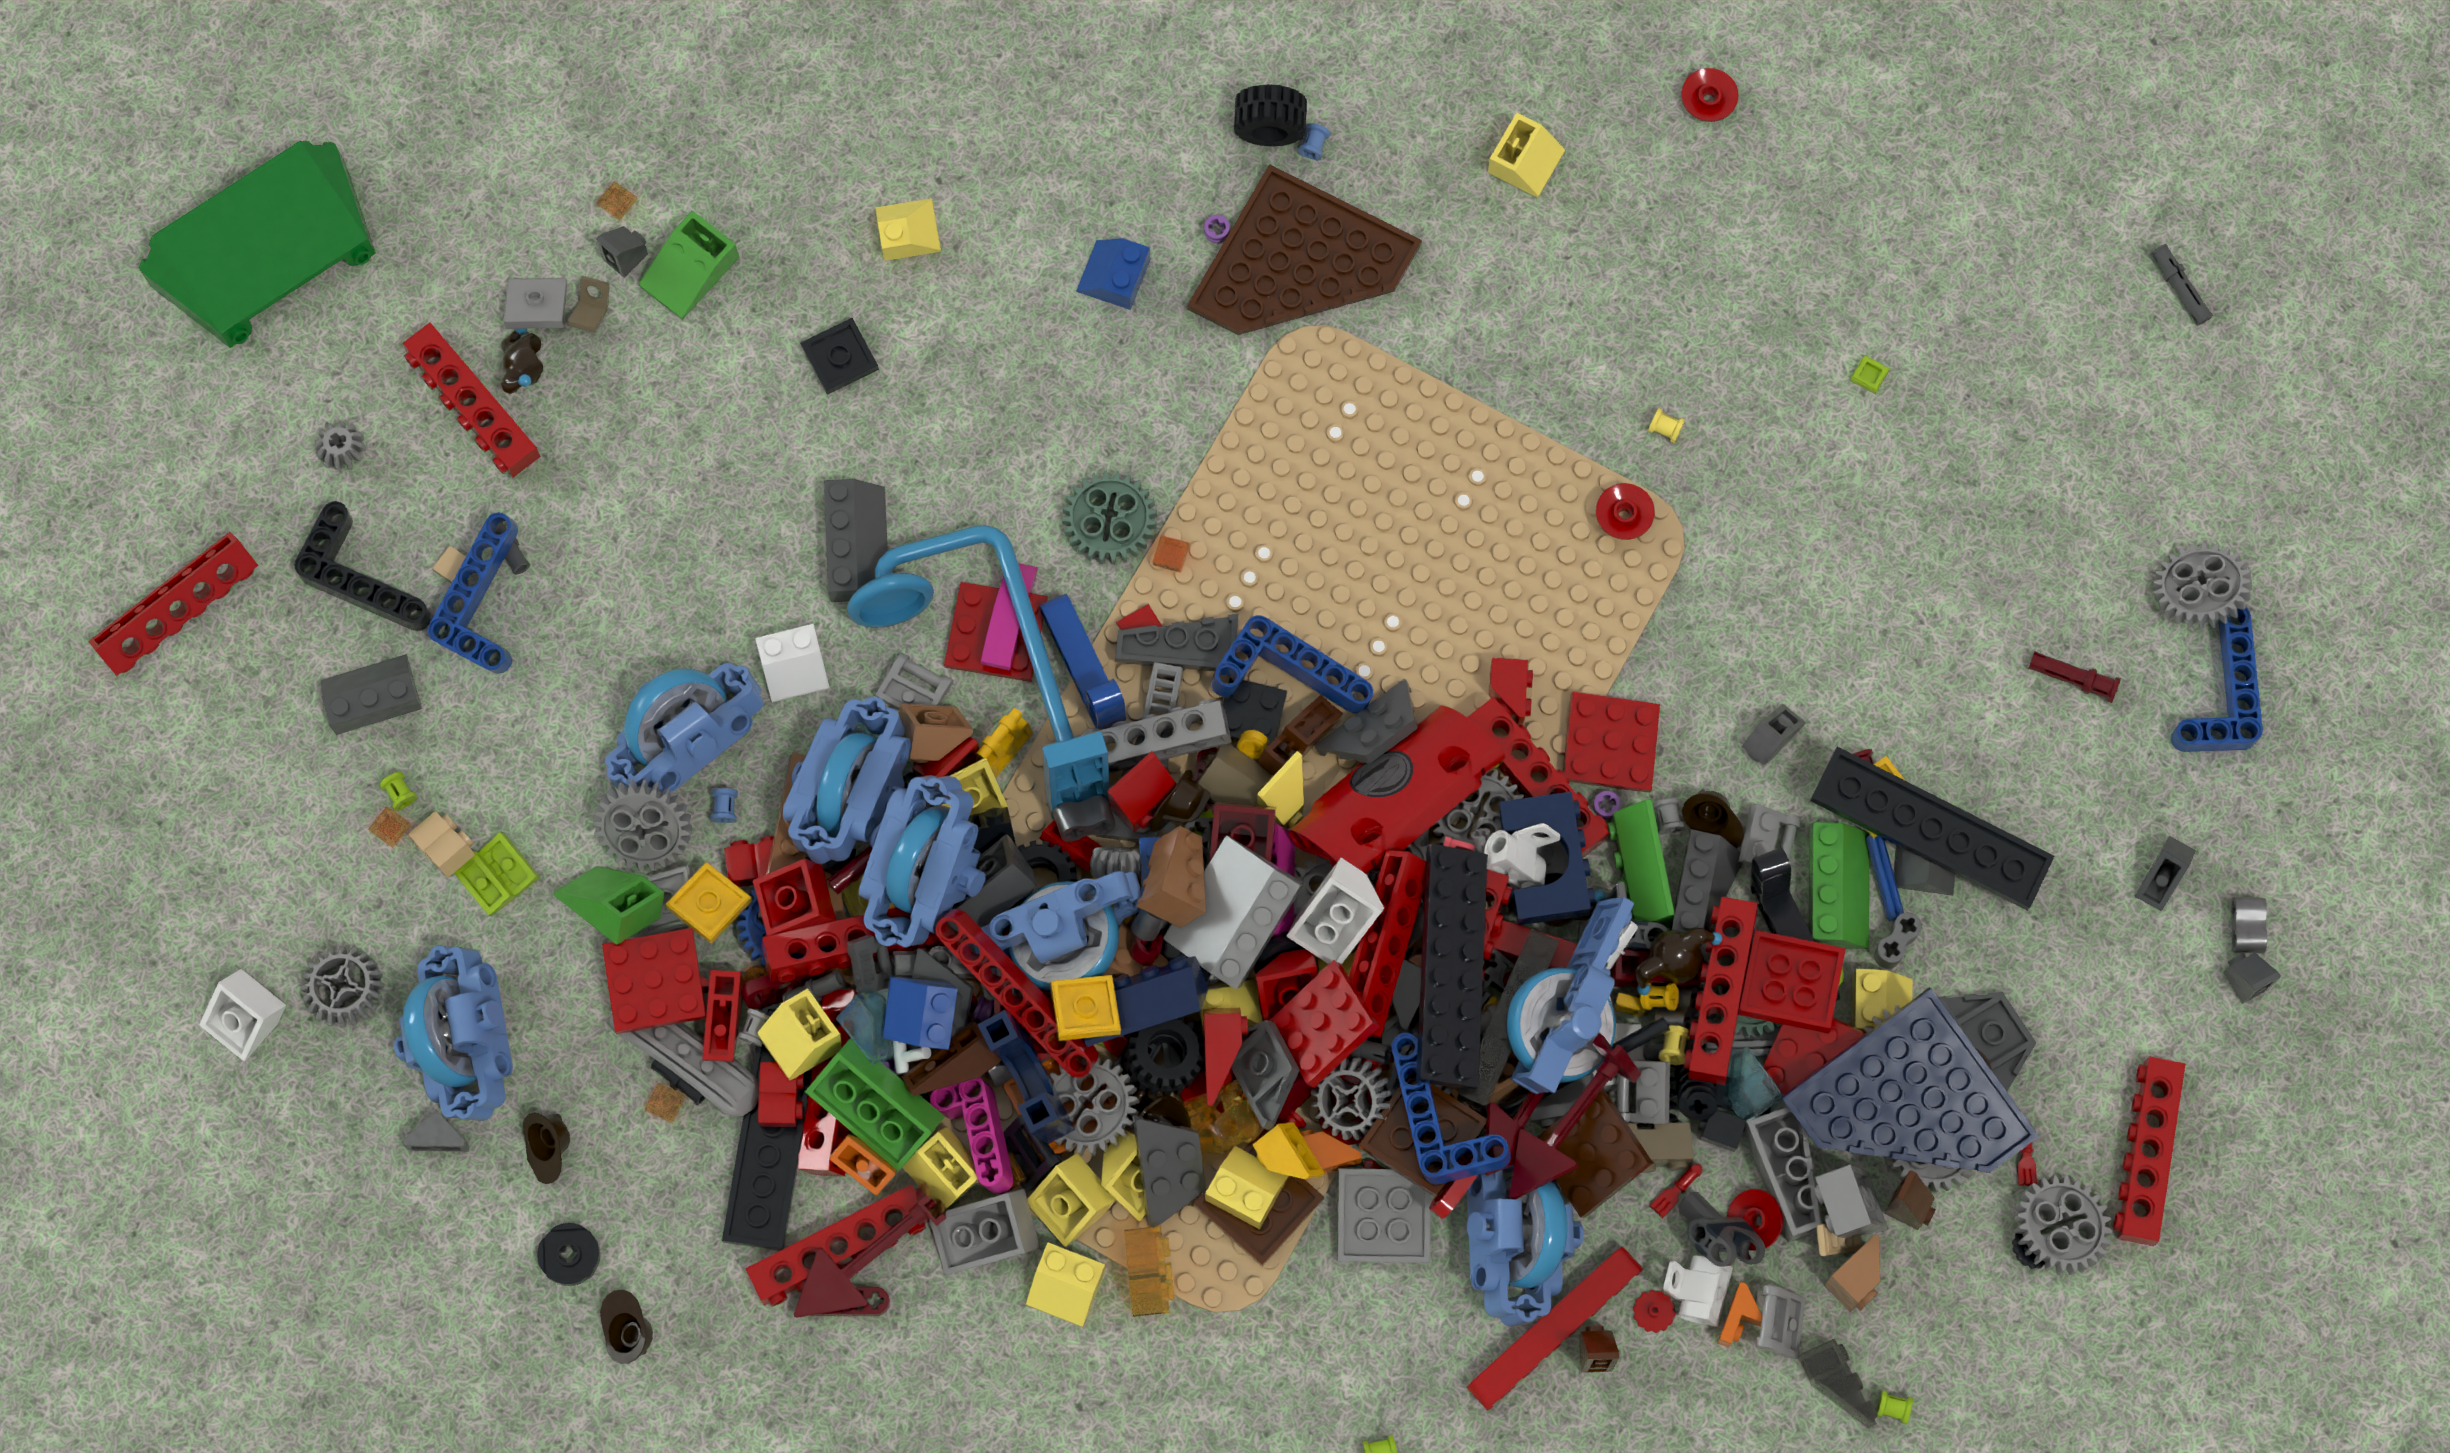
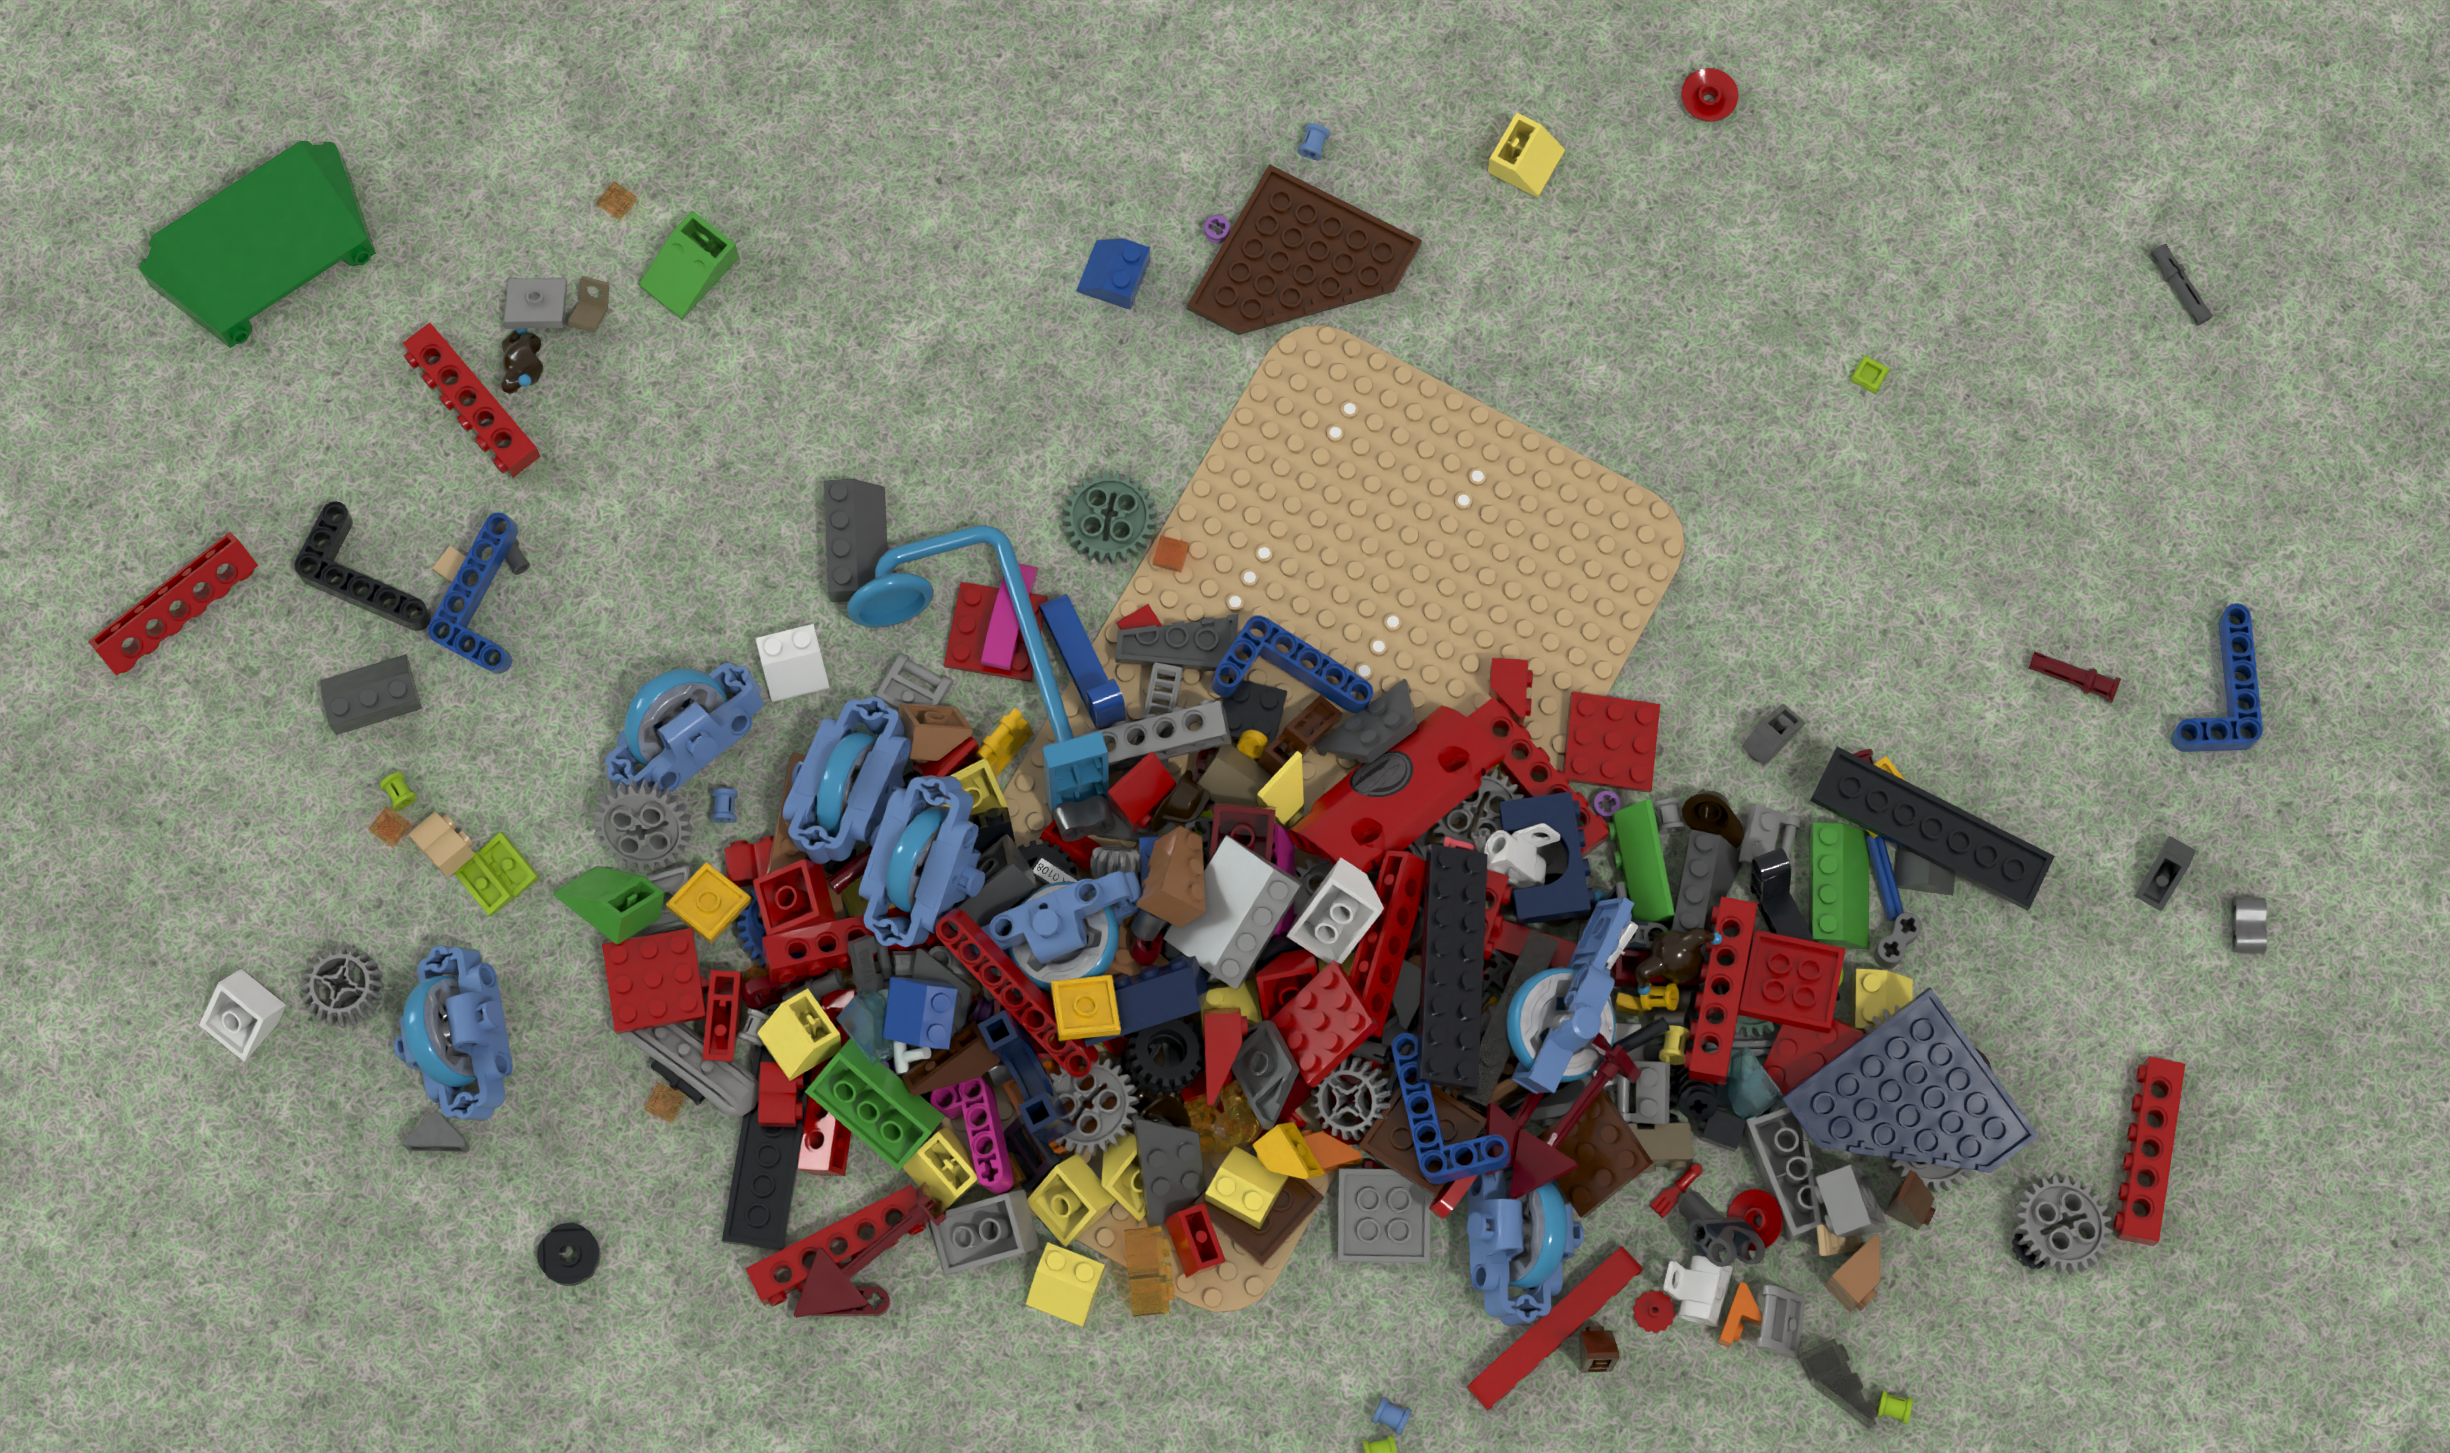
light grey gear [314,420,366,471] -> none
dark brown piece [523,1112,570,1184] -> none
dark grey slope [596,226,648,278] -> none
dark brown piece [600,1289,653,1364] -> none
black plate [800,318,879,395] -> none
orange slope [828,1134,896,1196] -> none
light yellow slope [875,198,941,261] -> none
black tyre [1234,84,1307,147] -> none
red dish [1596,483,1655,540] -> none
light yellow bush [1648,408,1685,443] -> none
dark grey wing [1939,992,2036,1092] -> none
red piece [2017,1122,2037,1186] -> none
light grey gear [2154,542,2252,629] -> none
dark grey slope [2223,953,2281,1004] -> none
none -> sticker [1031,854,1081,885]
none -> red brick [1165,1203,1226,1278]
none -> medium blue bush [1372,1397,1412,1435]

